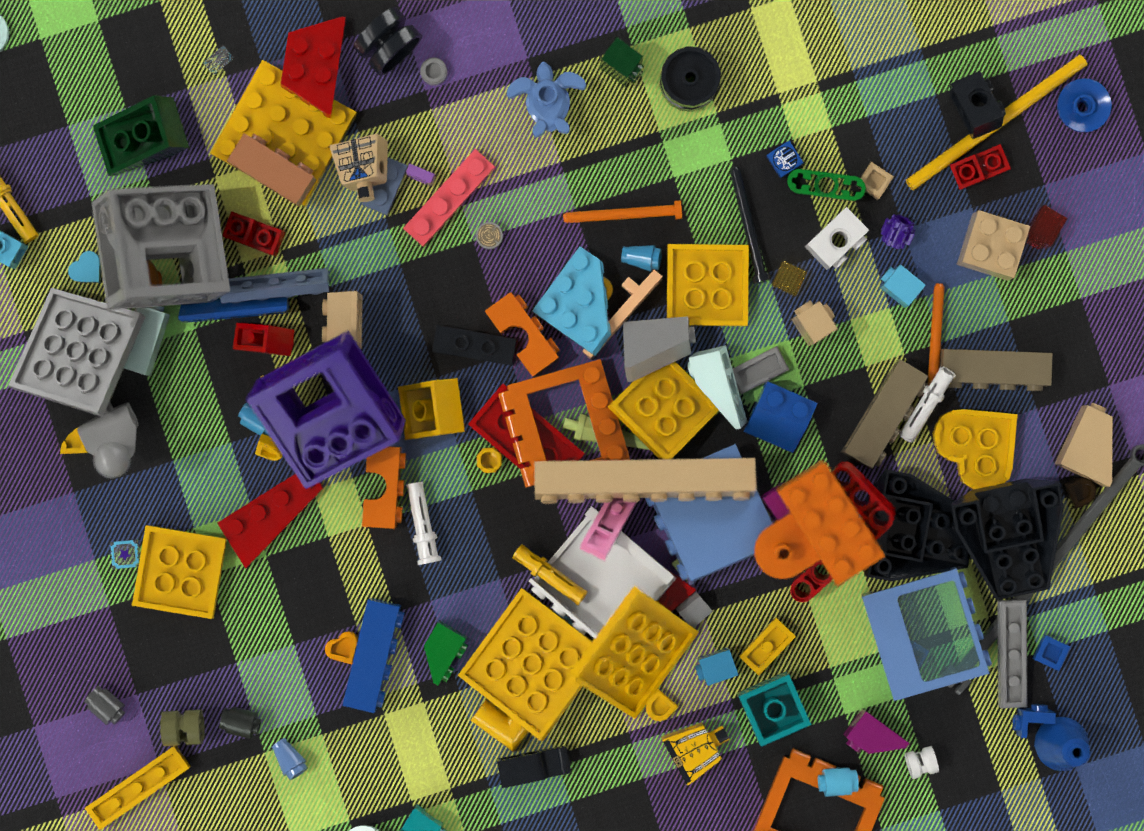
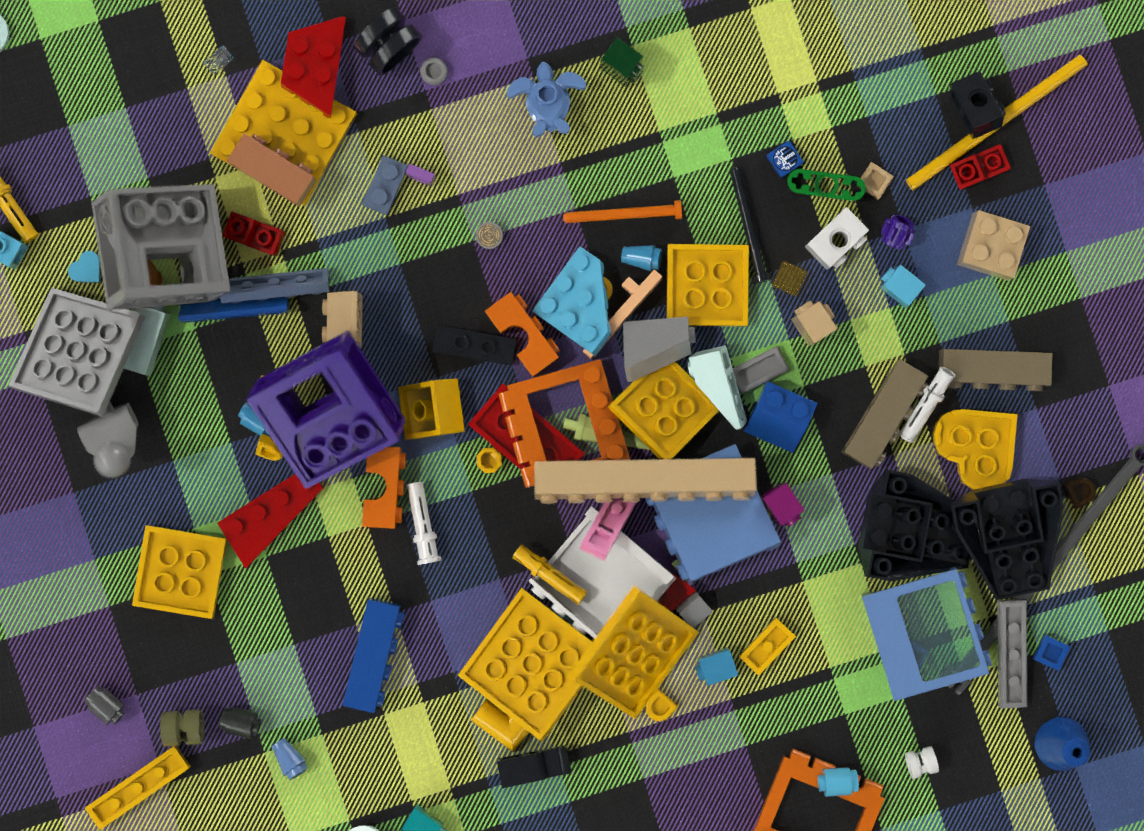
yellow tile [60,428,89,454] -> none
dark green slope [93,95,189,176] -> none
tile [110,540,140,569] -> none
red slope [233,323,295,356] -> none
light orange tile [325,631,358,665] -> none
tan torso [330,133,388,202] -> none
coral plate [403,149,495,247] -> none
green slope [424,620,468,686] -> none
black wheel [660,46,721,112] -> none
yellow torso [661,722,730,786] -> none
teal brick [737,671,811,747] -> none
orange brick [754,460,885,586] -> none
red beam [790,462,896,603] -> none
magenta slope [843,708,910,754] -> none
orange bar [923,283,945,395] -> none
blue bracket [1012,704,1056,738] -> none
clear red brick [1027,205,1068,250] -> none
tan slope [1055,403,1113,487] -> none
blue dish [1057,78,1112,133] -> none

